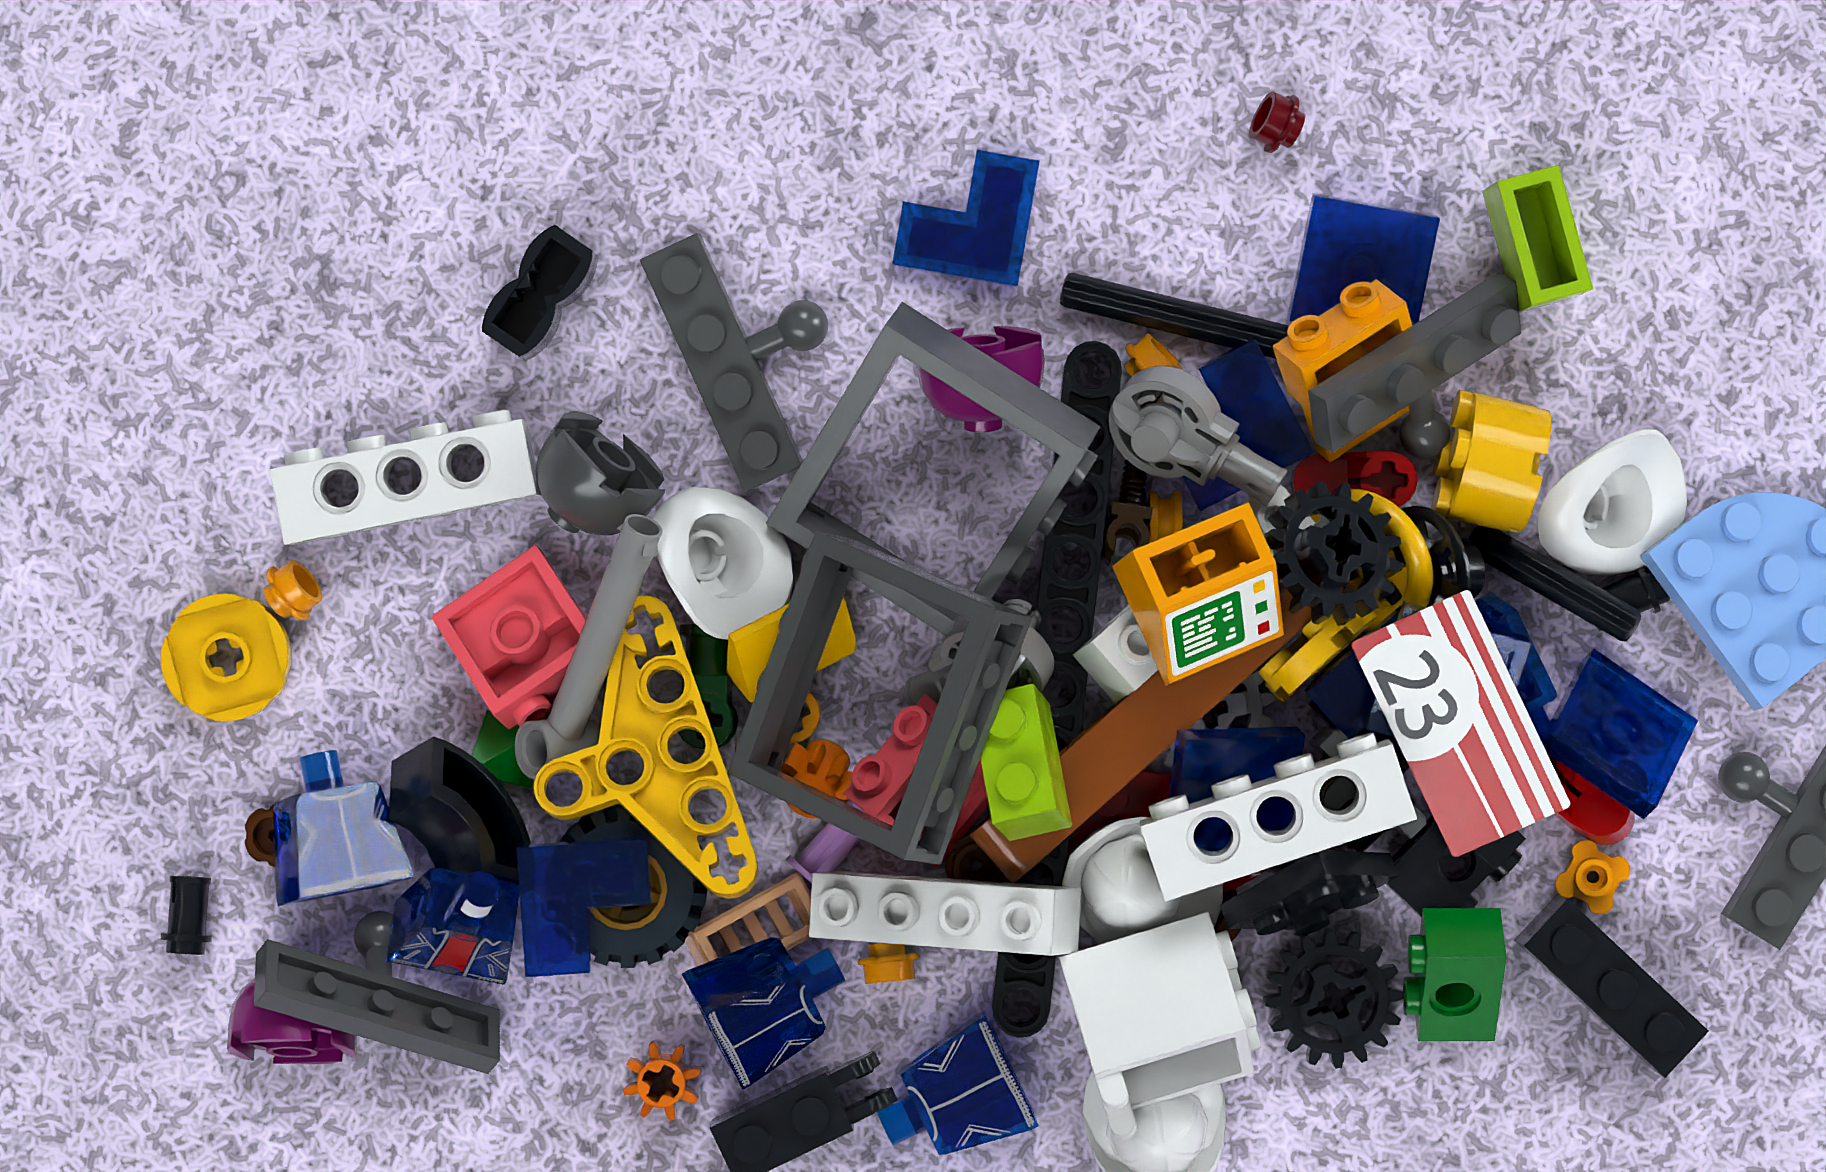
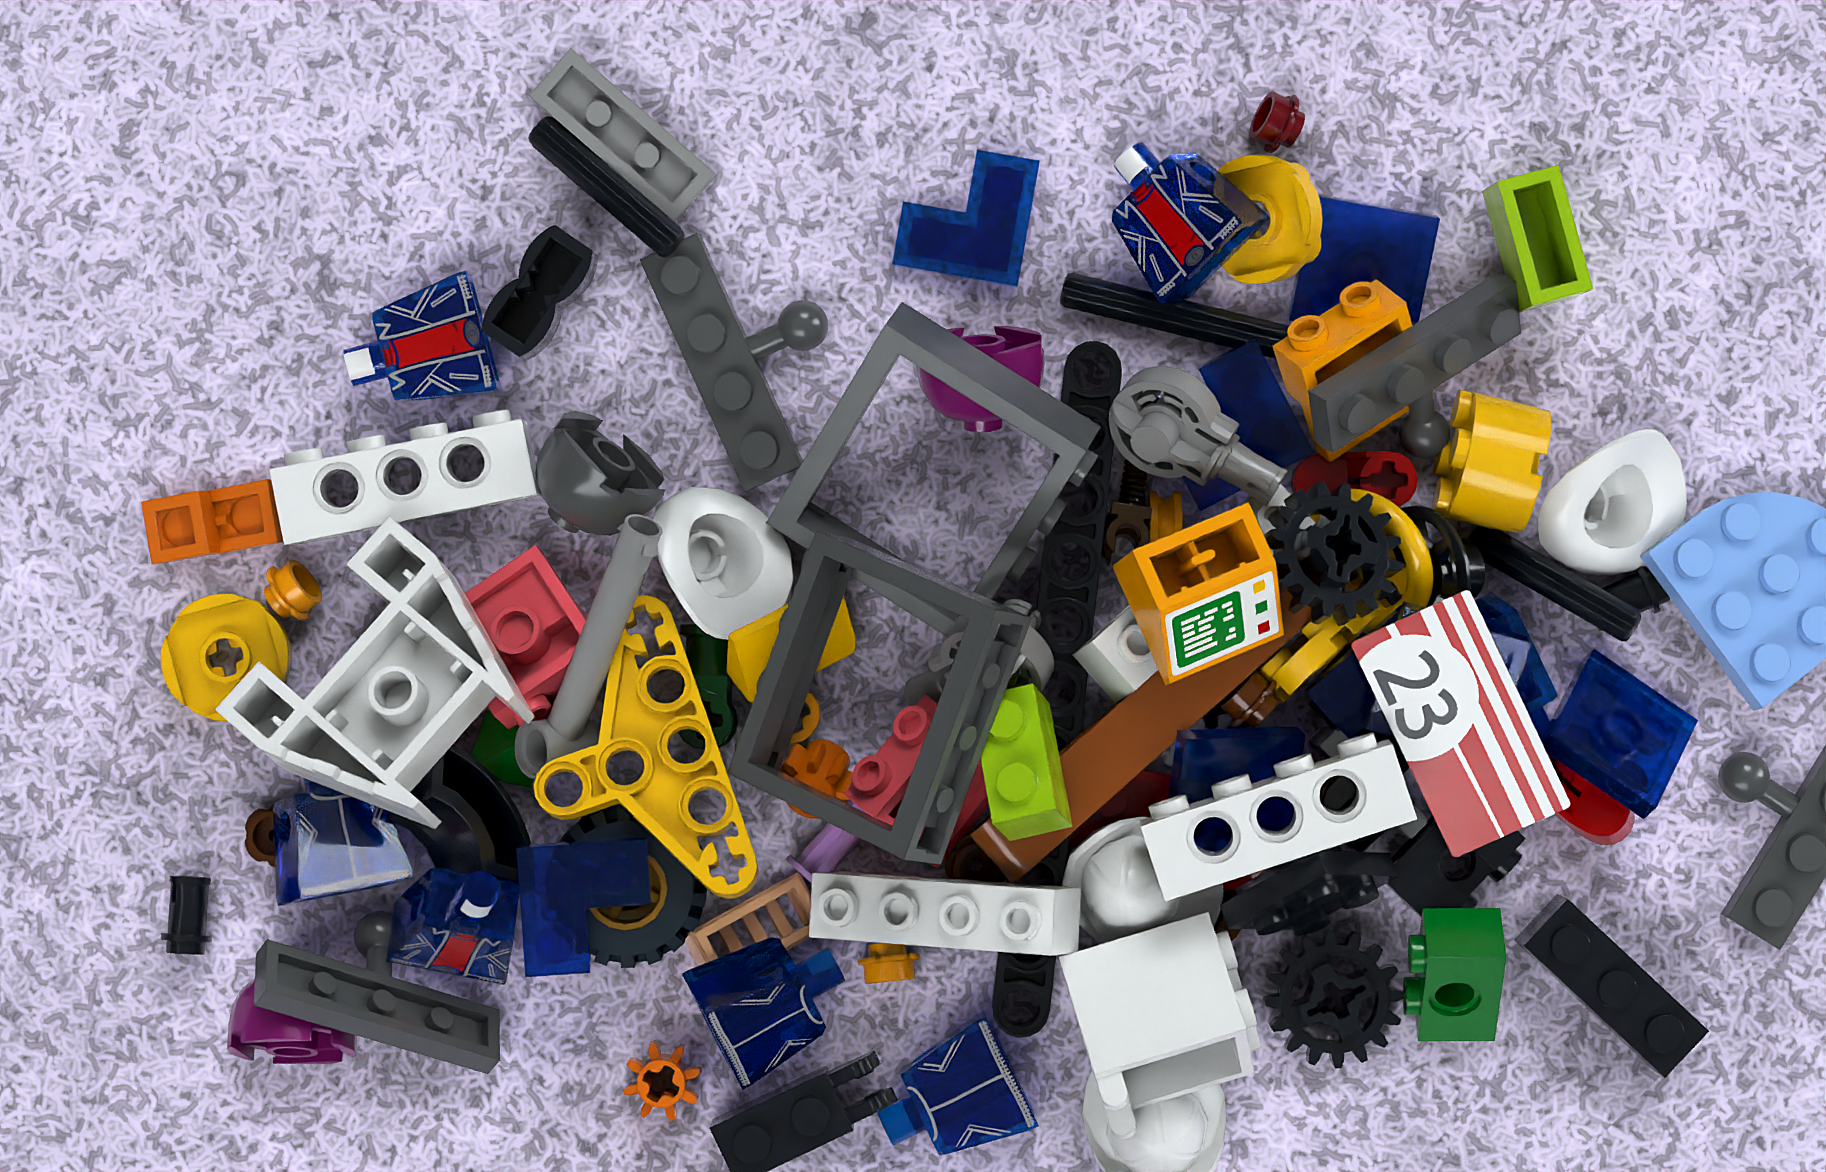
light orange plate [1124,334,1183,377] -> none
light orange plate [1555,839,1630,914] -> none
none -> orange slope [141,479,283,564]
none -> white wedge [215,516,535,829]
none -> clear blue torso [343,271,503,402]
none -> black axle [528,116,685,258]
none -> light grey plate [529,48,717,223]
none -> clear blue torso [1112,142,1270,303]
none -> yellow plate [1197,155,1322,284]
none -> reddish brown plate [1220,670,1279,728]

